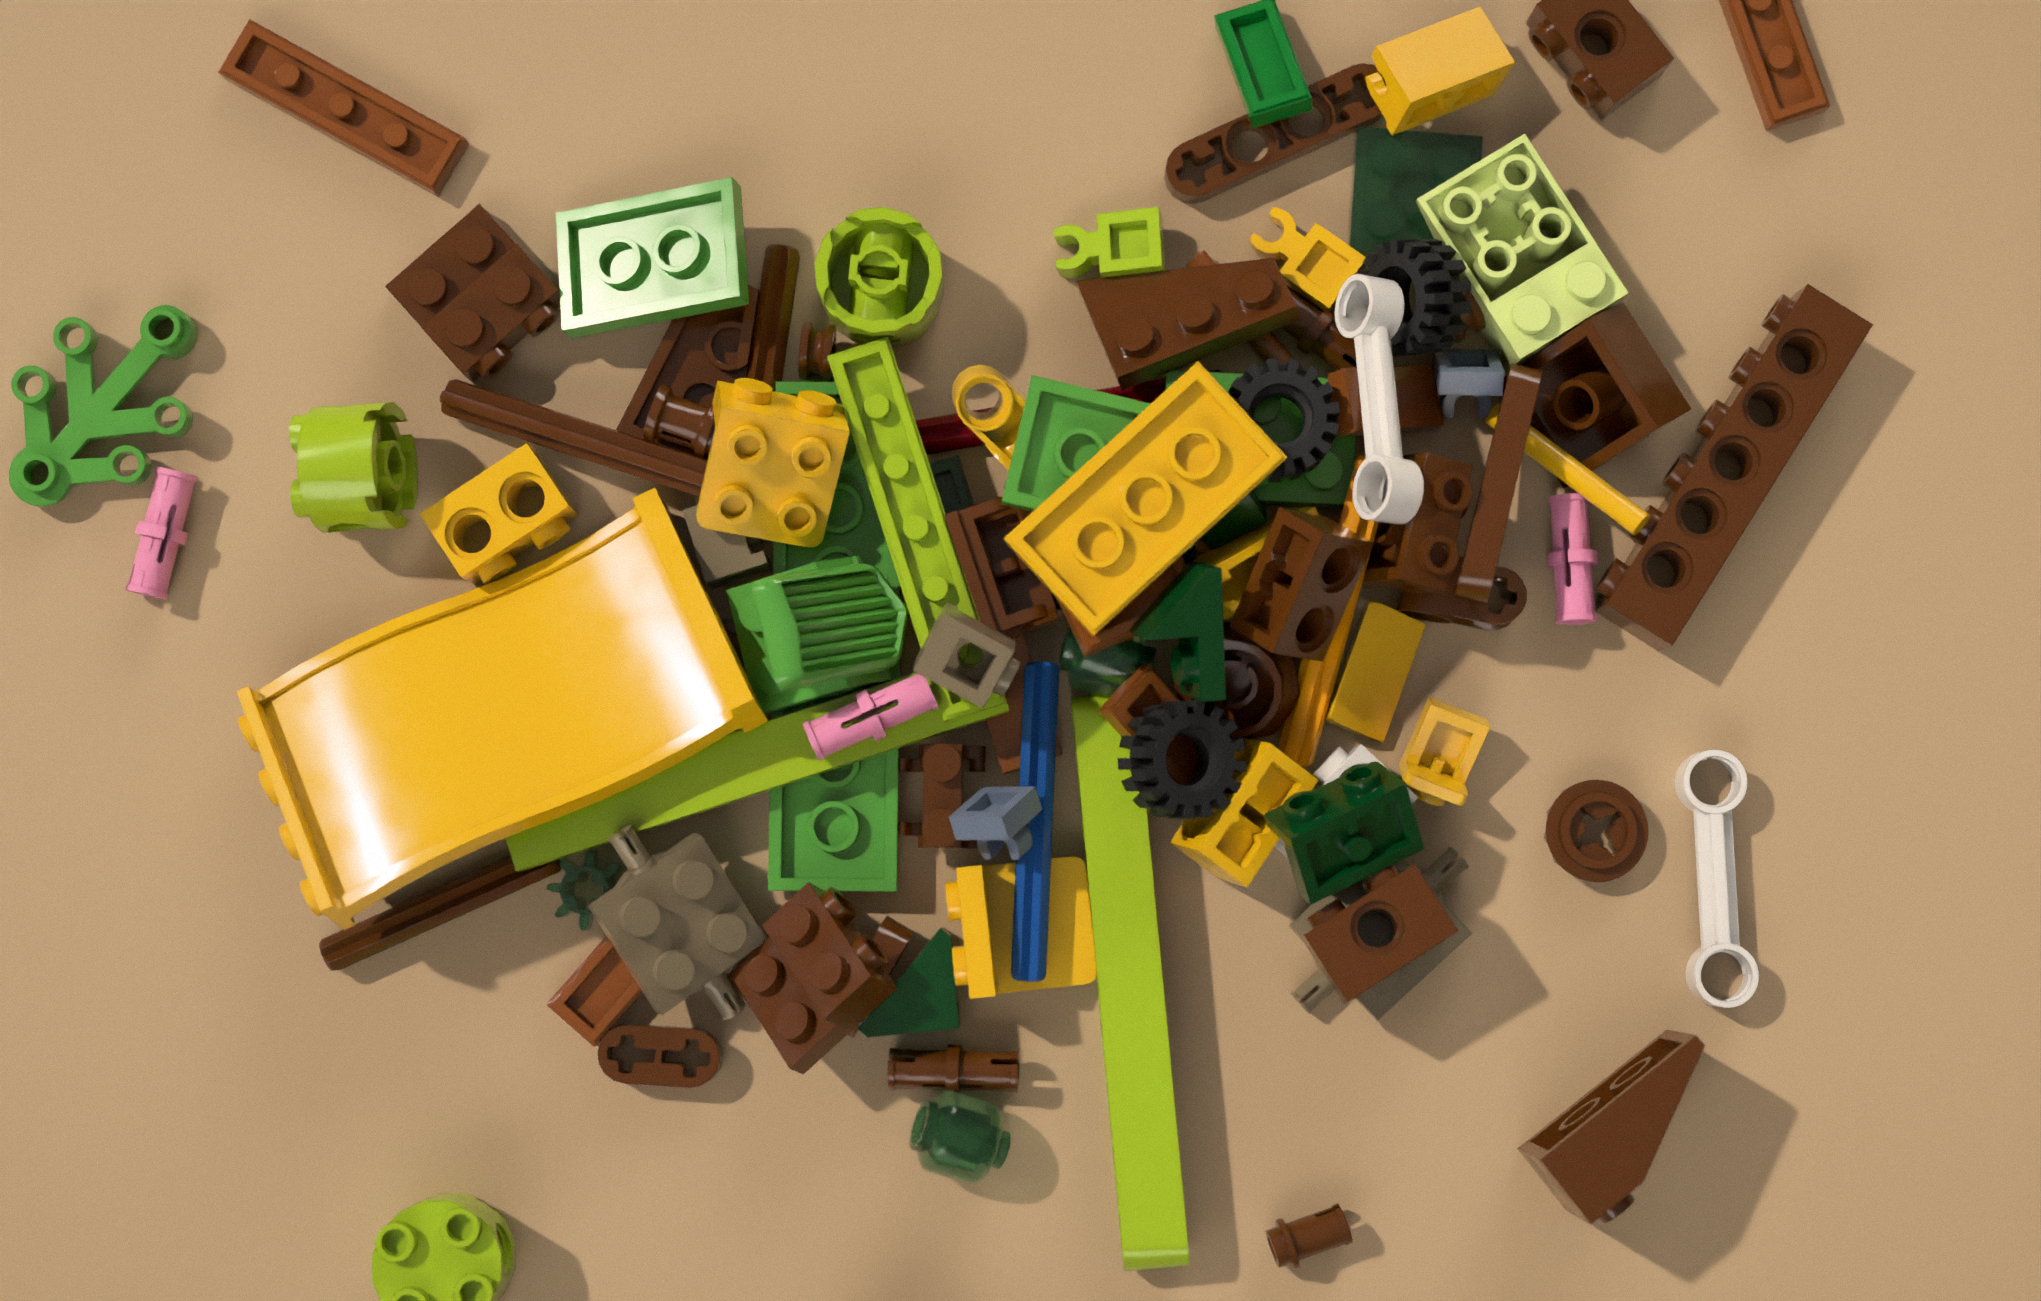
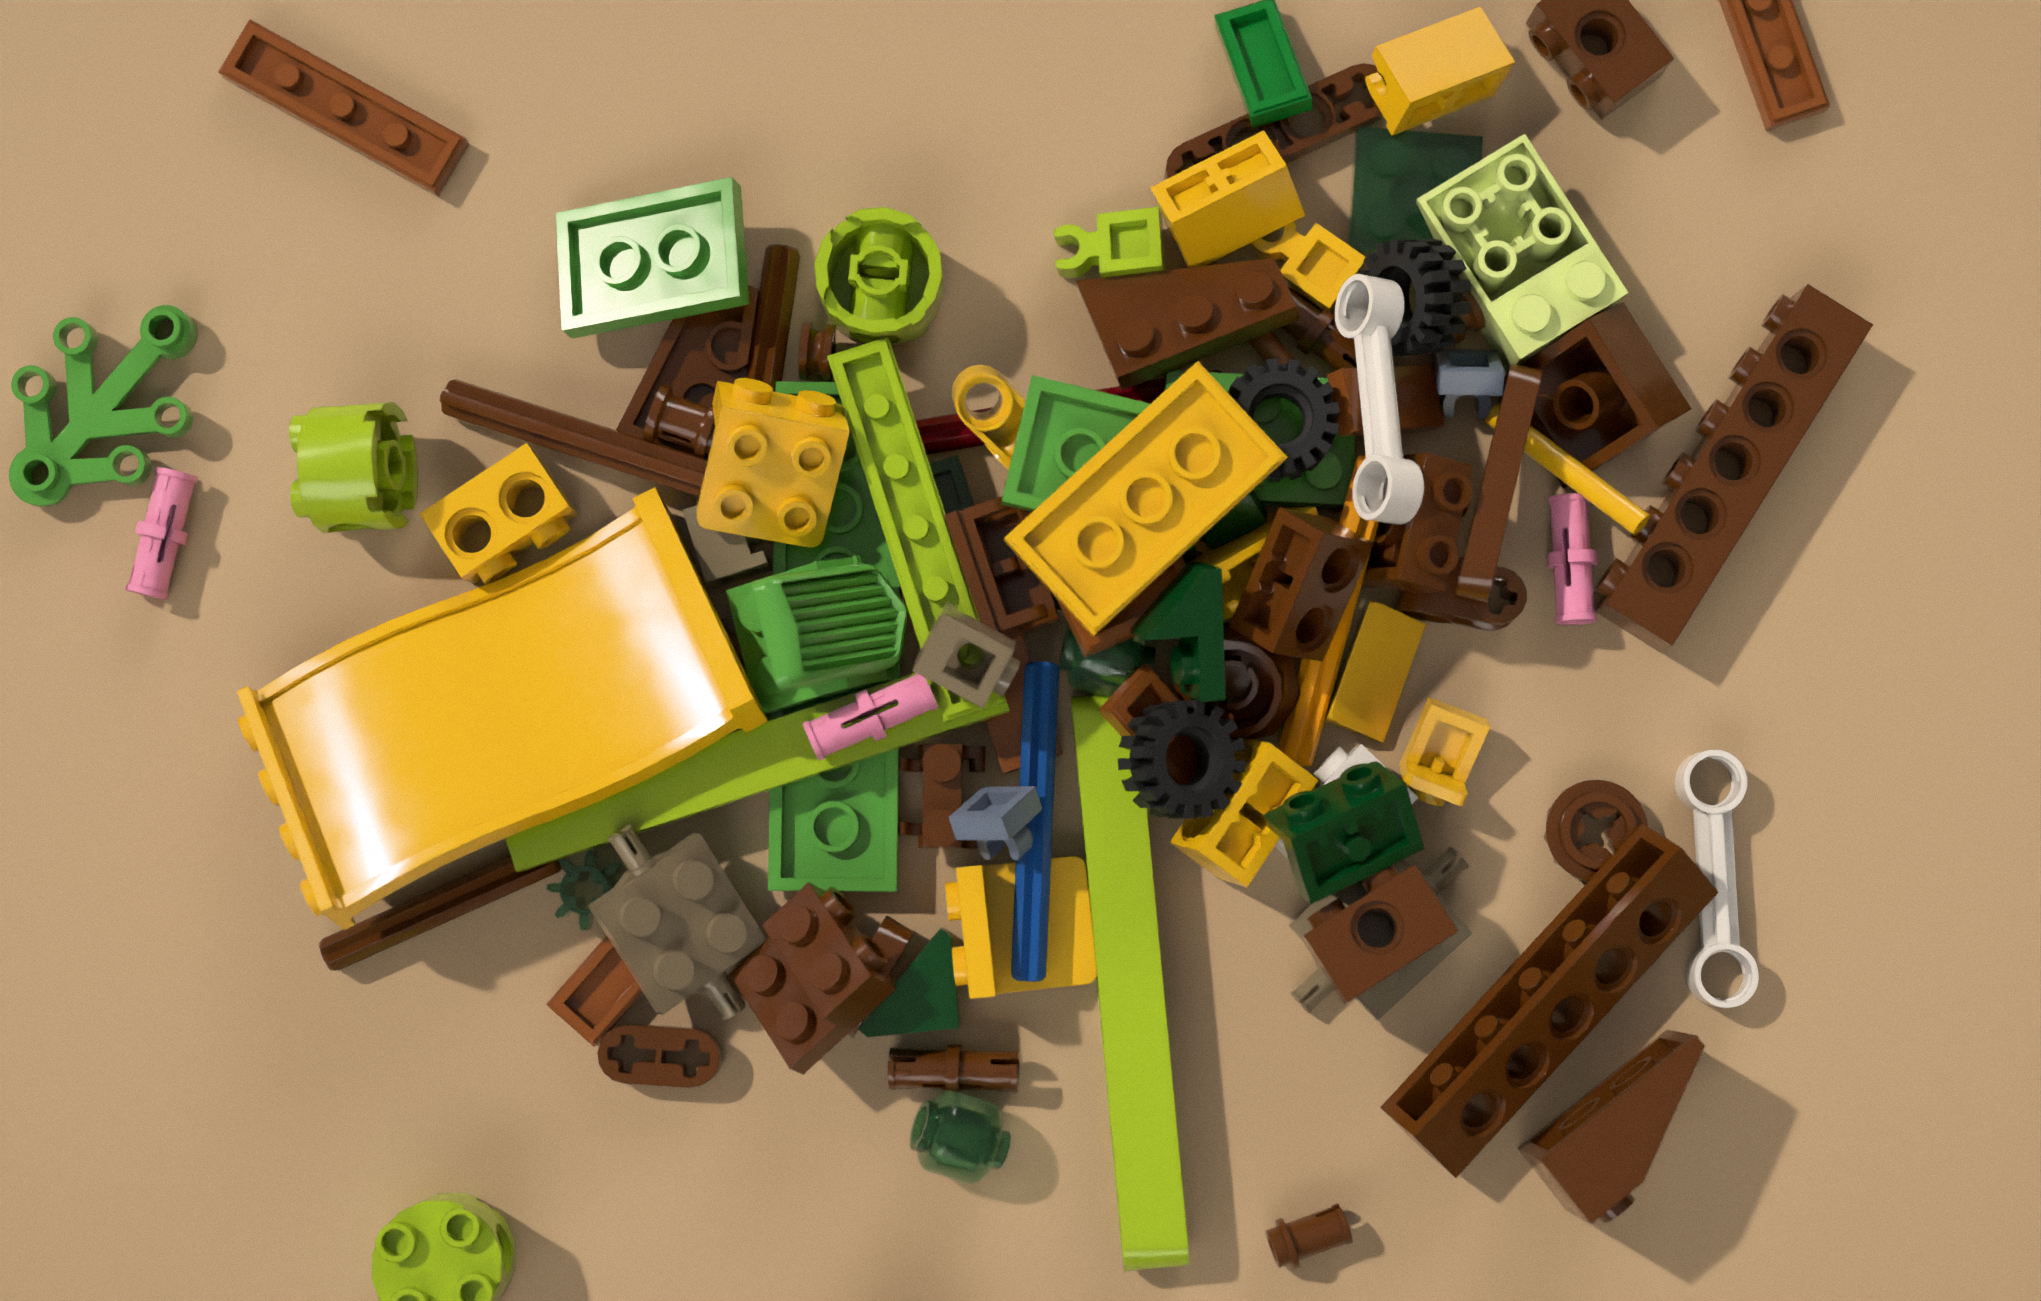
reddish brown plate [385,203,561,383] -> none
none -> yellow hinge [1150,130,1305,267]
none -> reddish brown brick [1380,824,1719,1178]

